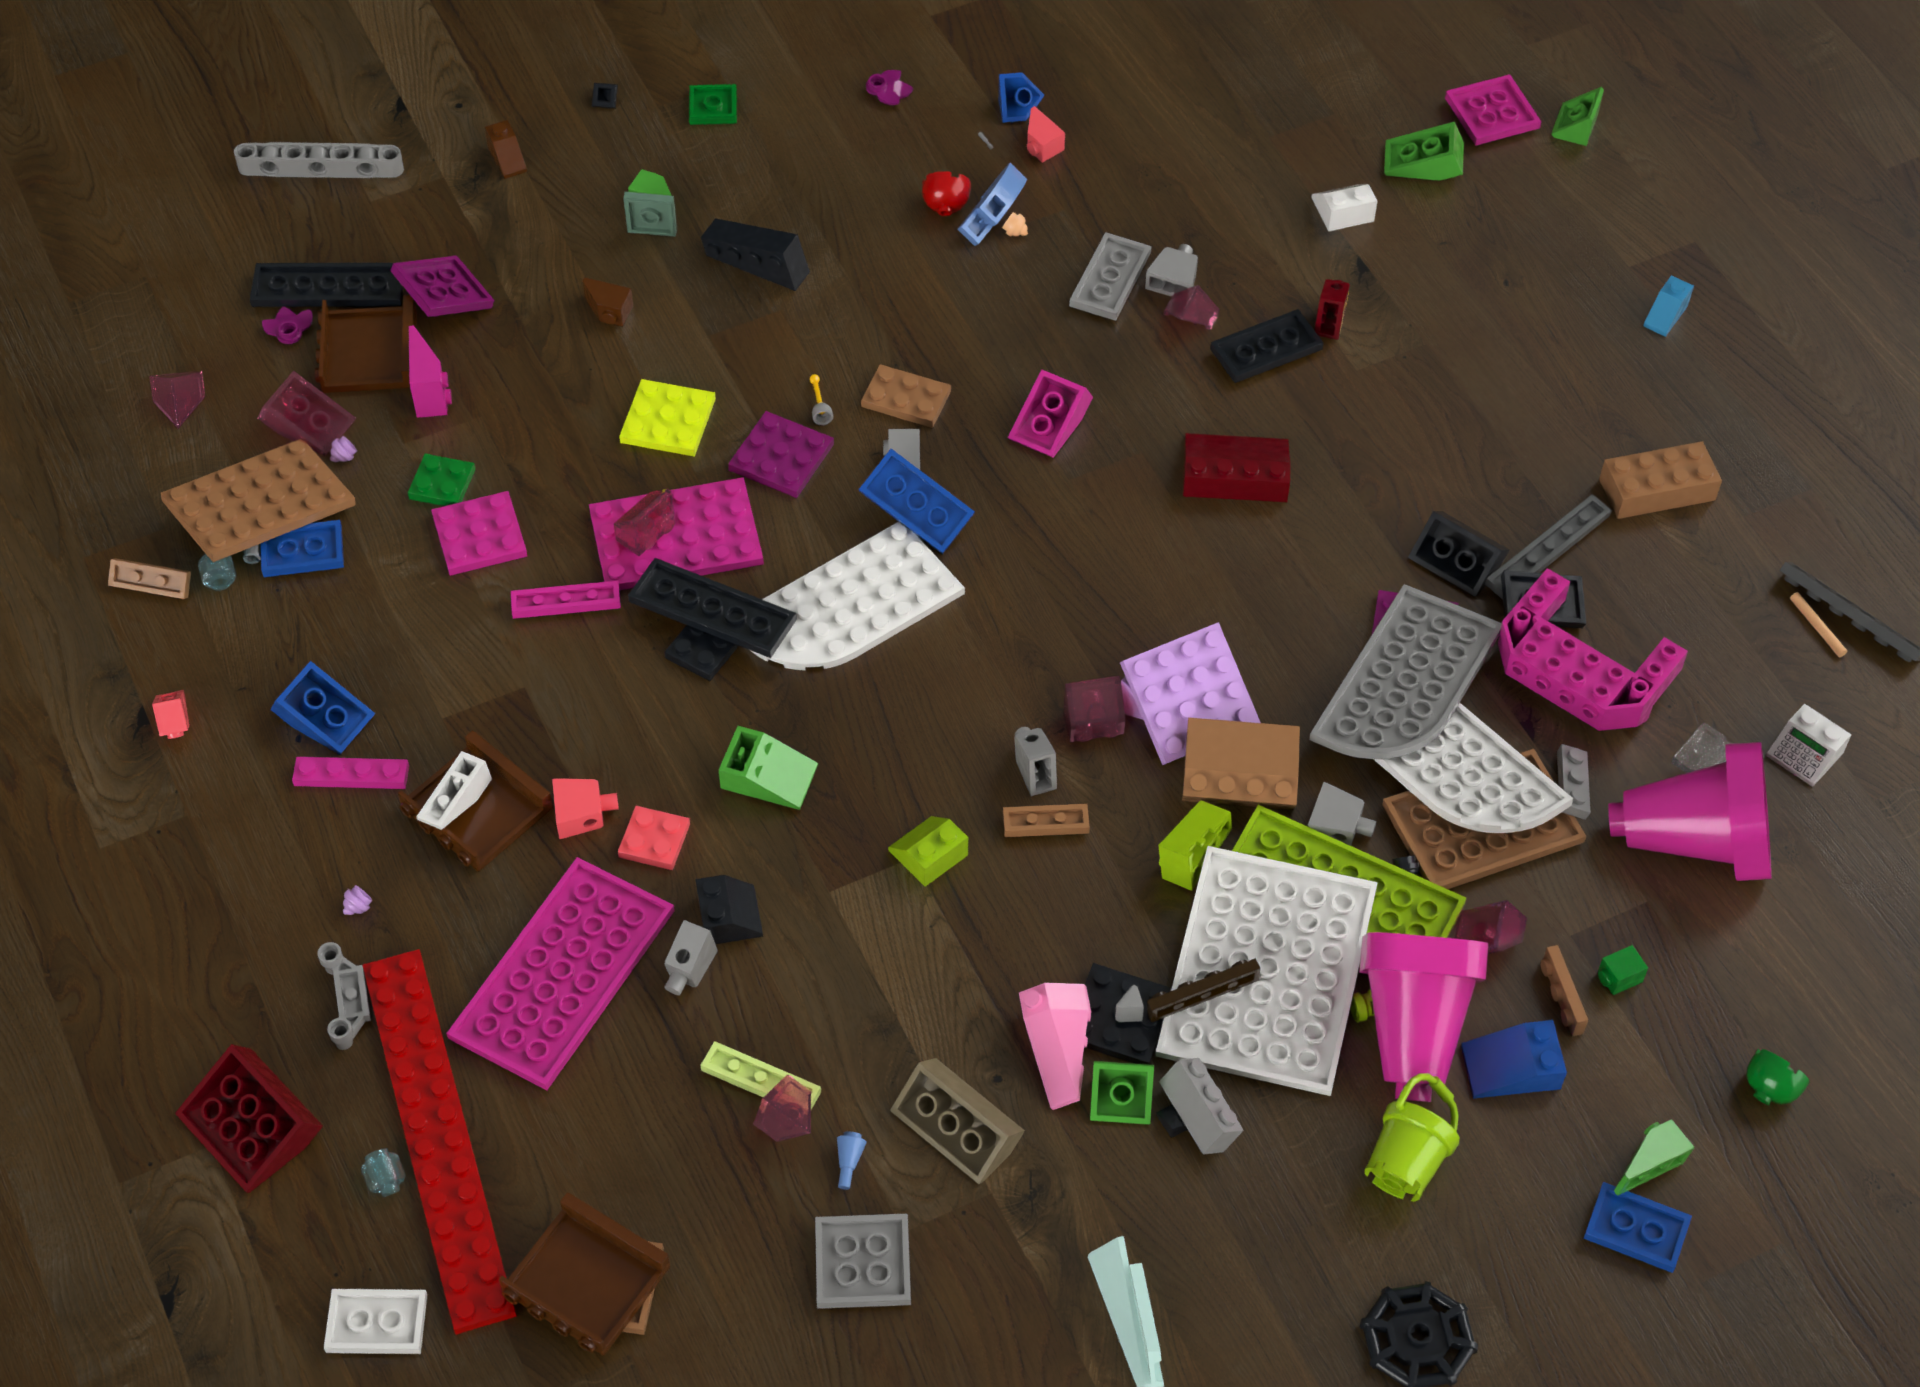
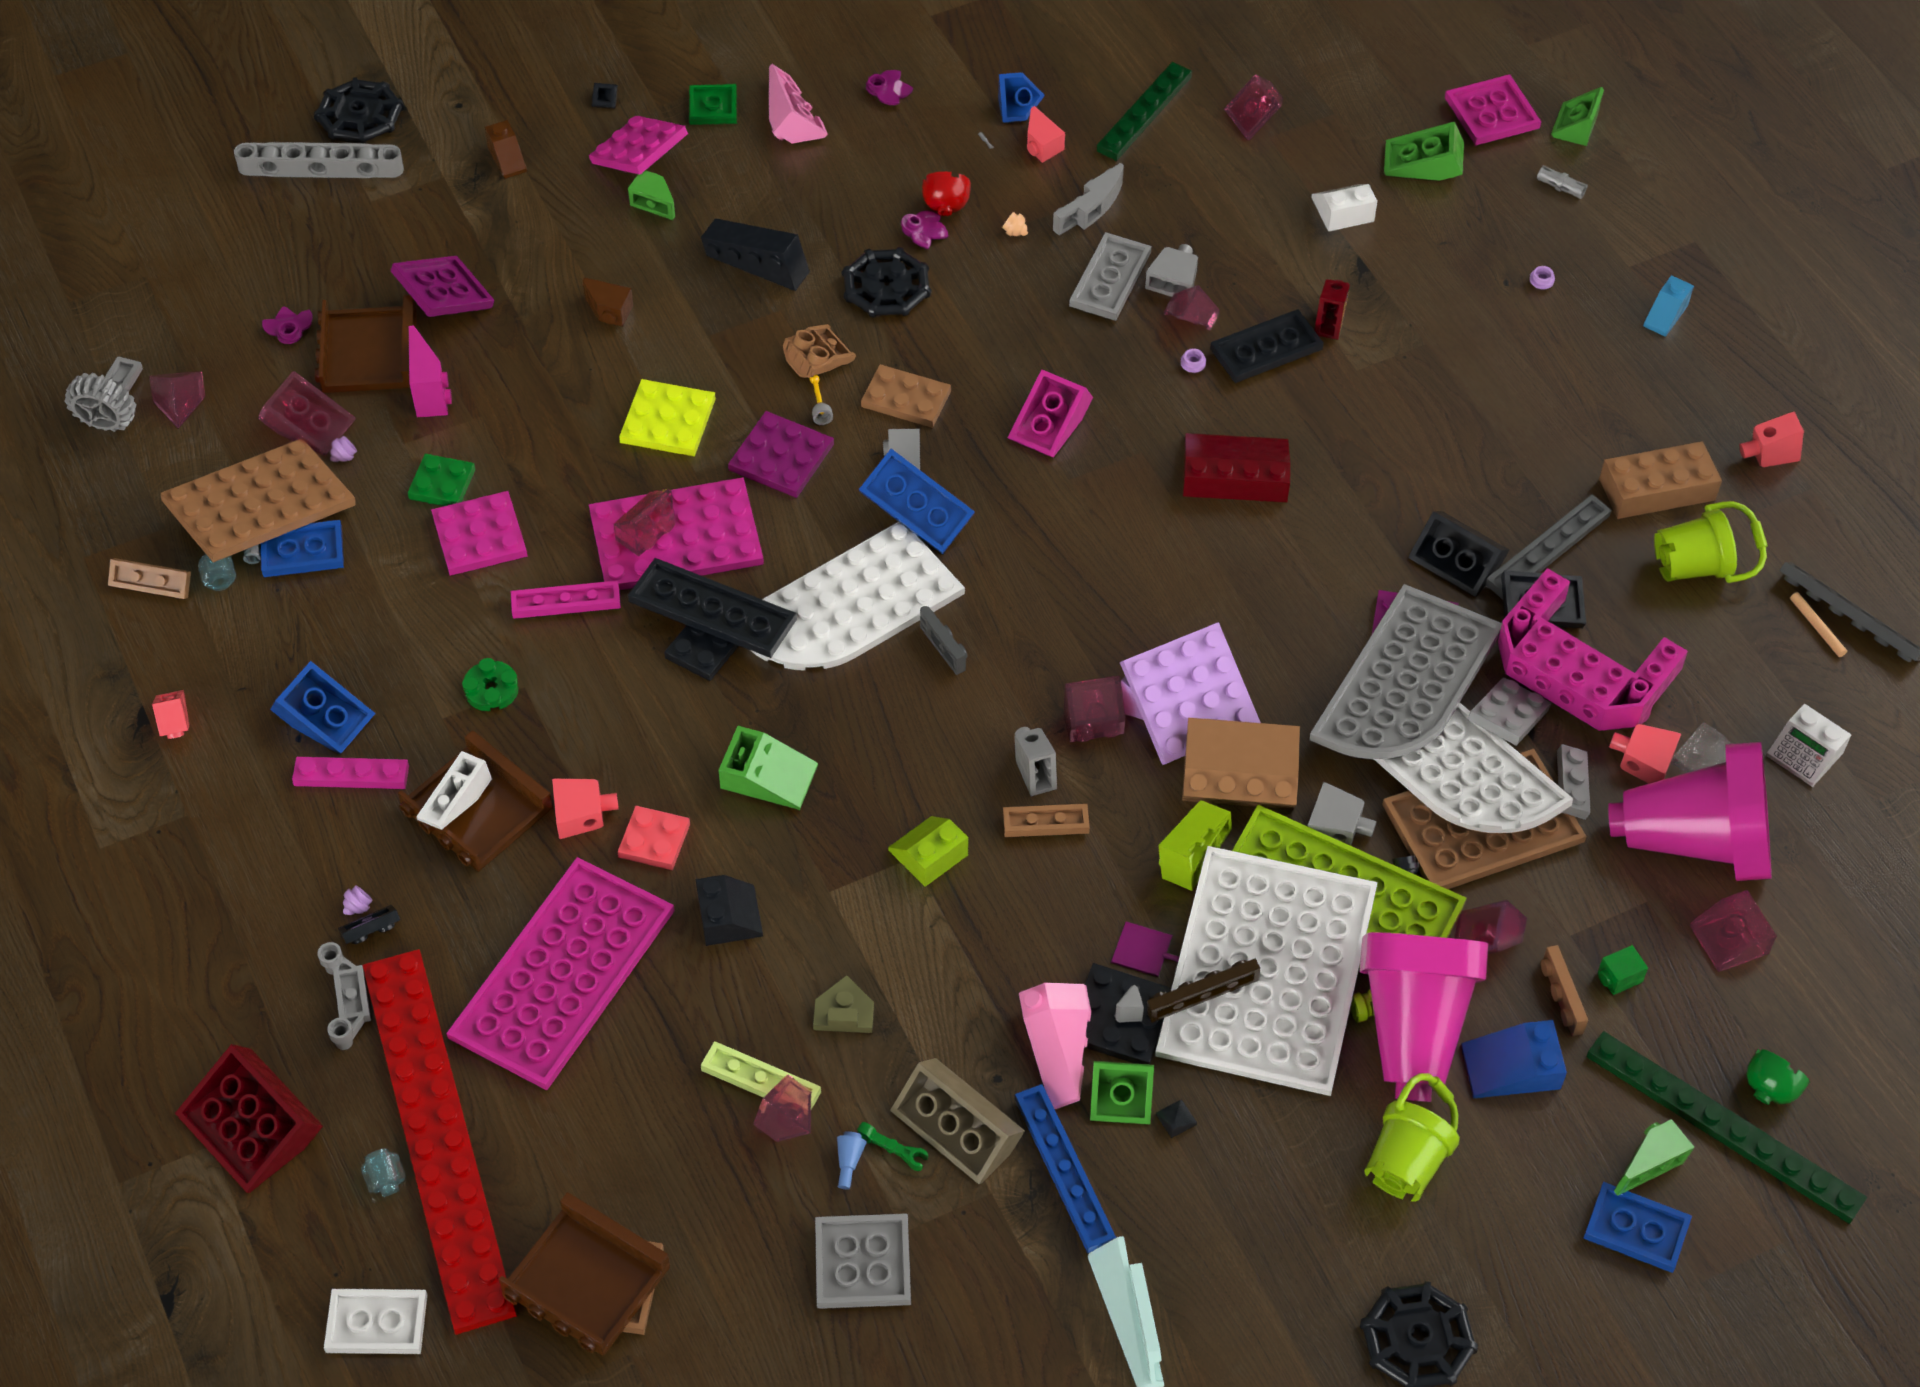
black plate [250,263,404,307] -> none
sand green tile [623,192,677,237] -> none
light grey torso [664,920,718,995] -> none
medium blue slope [957,163,1027,246] -> none
light grey brick [1159,1058,1244,1155] -> none
none -> light grey gear [64,373,137,432]
none -> light grey plate [105,357,143,391]
none -> black plate [314,77,404,144]
none -> black plate [338,905,400,944]
none -> green plate [462,658,518,711]
none -> dark pink plate [589,116,688,175]
none -> bright pink wedge [769,64,828,144]
none -> medium nougat slope [783,324,856,377]
none -> olive plate [813,975,874,1033]
none -> black plate [842,247,932,318]
none -> green piece [857,1122,928,1171]
none -> magenta plate [901,211,948,249]
none -> dark grey hinge [920,606,967,675]
none -> blue plate [1015,1084,1116,1253]
none -> light grey slope [1053,163,1124,235]
none -> dark green plate [1097,62,1192,161]
none -> magenta piece [1111,922,1179,977]
none -> lavender plate [1181,349,1206,373]
none -> clear pink slope [1224,74,1283,140]
none -> light grey plate [1467,677,1551,746]
none -> lavender plate [1530,266,1555,289]
none -> light grey pin [1537,165,1588,199]
none -> dark green plate [1586,1031,1867,1224]
none -> coral torso [1609,724,1681,784]
none -> lime piece [1654,501,1768,583]
none -> clear pink slope [1690,890,1777,972]
none -> coral torso [1739,412,1804,467]

